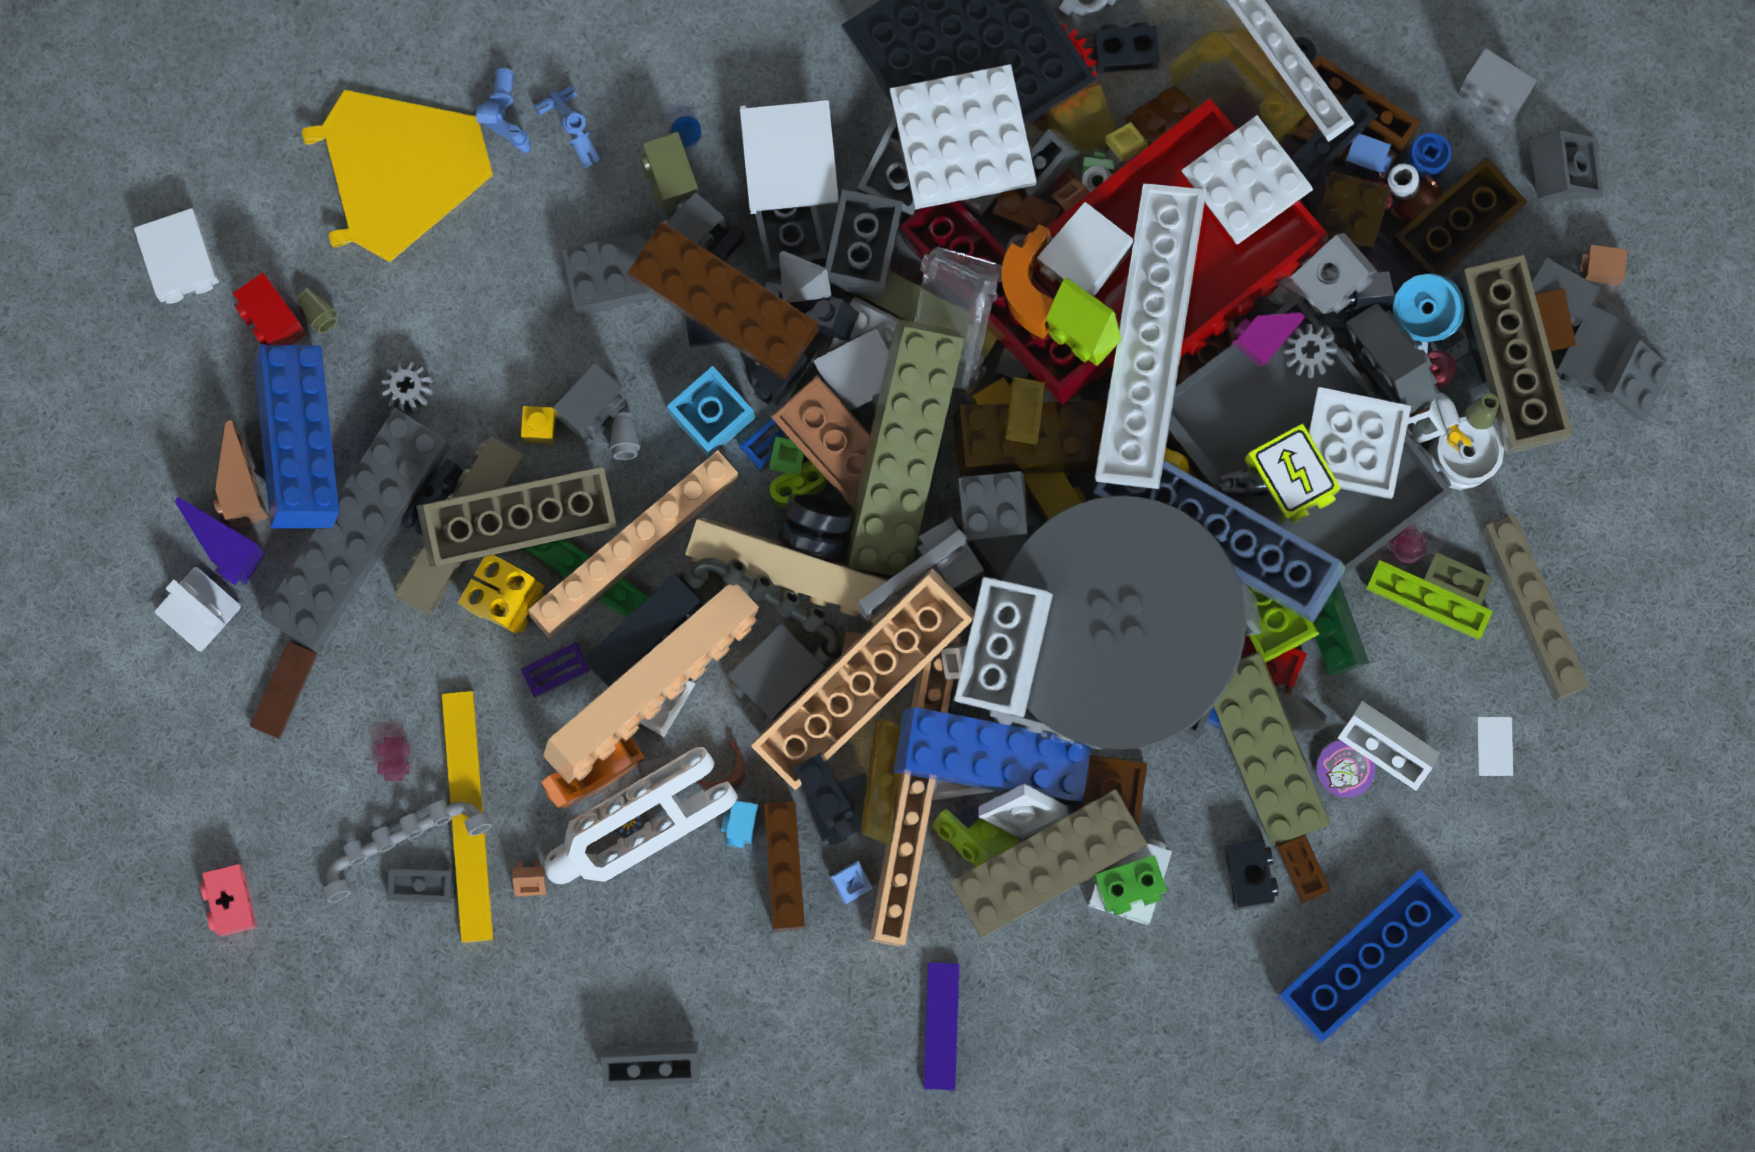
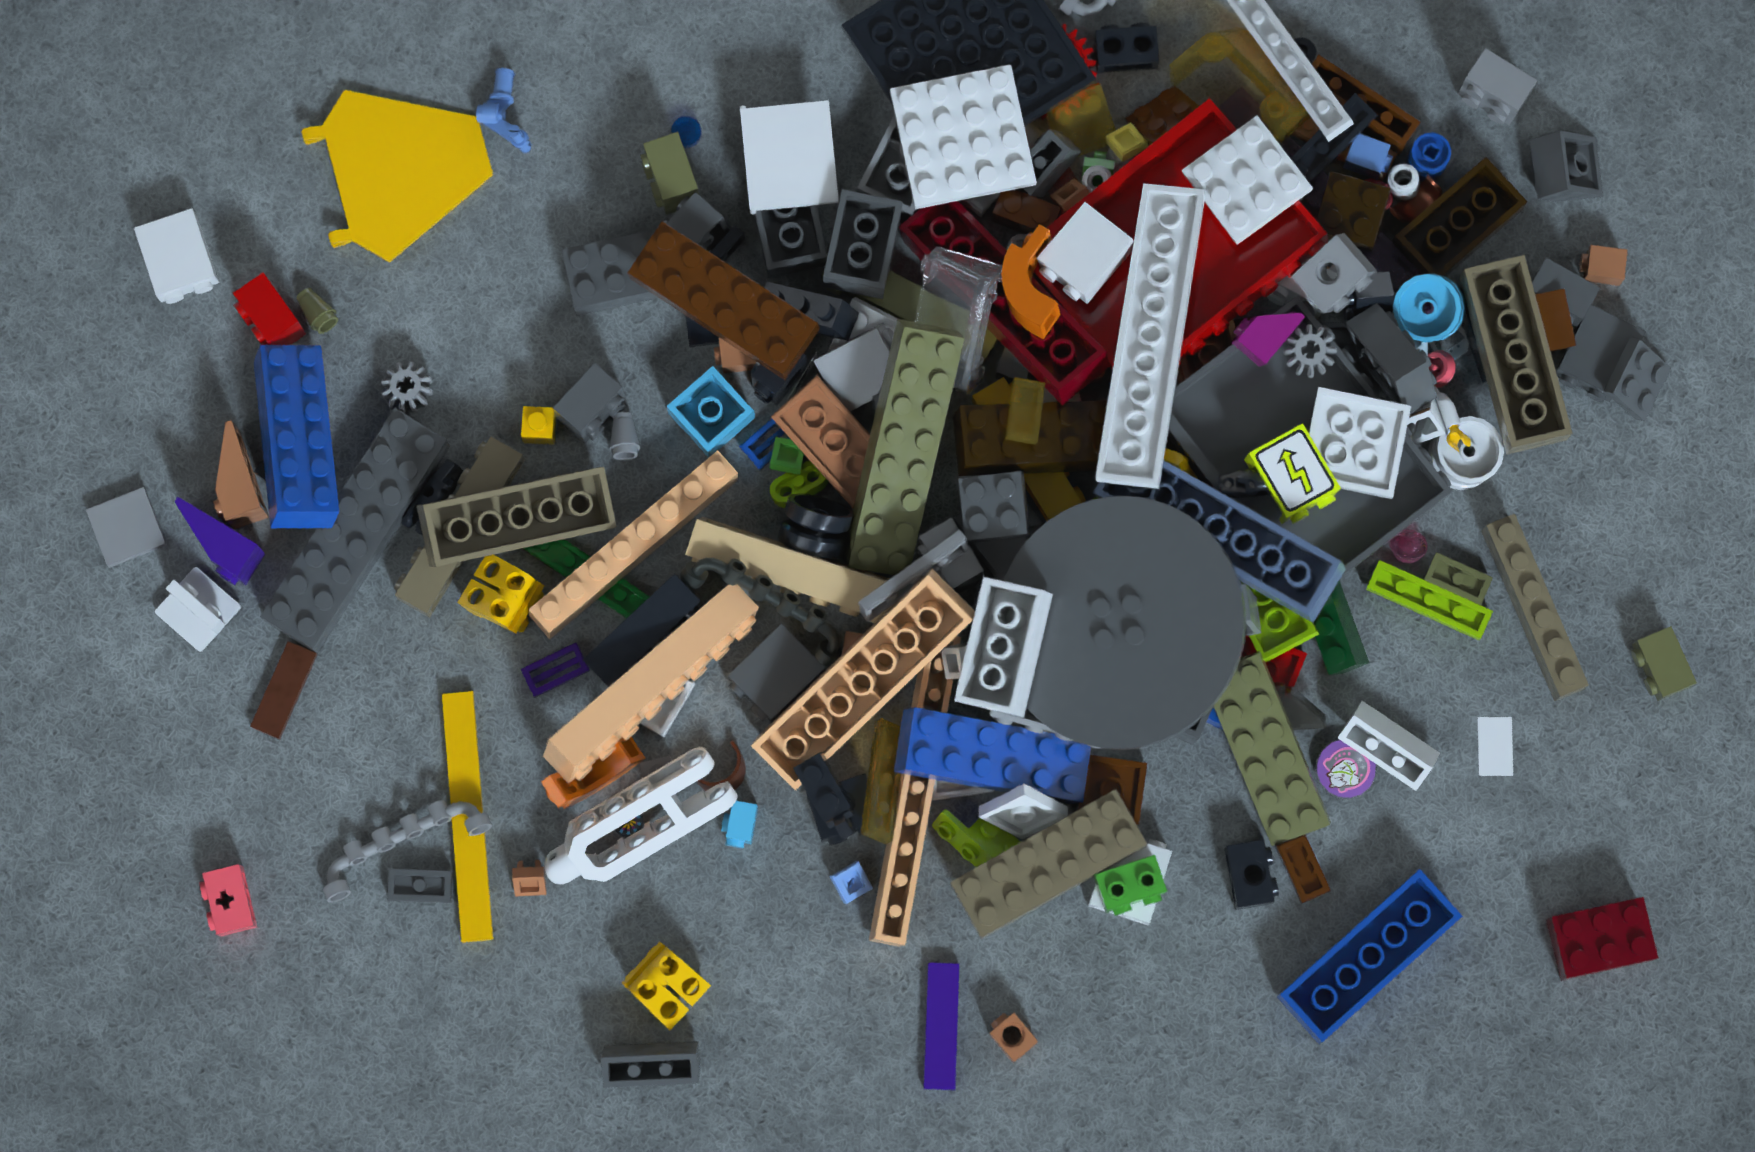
clear pink piece [377,737,410,781] -> none
medium blue pin [534,85,601,168] -> none
reddish brown brick [764,801,805,932] -> none
light grey slope [779,251,831,303] -> none
lime slope [1046,277,1122,366] -> none
olive cone [1466,393,1500,429] -> none
none -> light grey tile [86,487,167,568]
none -> yellow hips [622,941,711,1030]
none -> nougat brick [714,338,756,374]
none -> nougat brick [989,1013,1038,1063]
none -> dark red brick [1546,897,1659,981]
none -> olive brick [1631,626,1697,701]

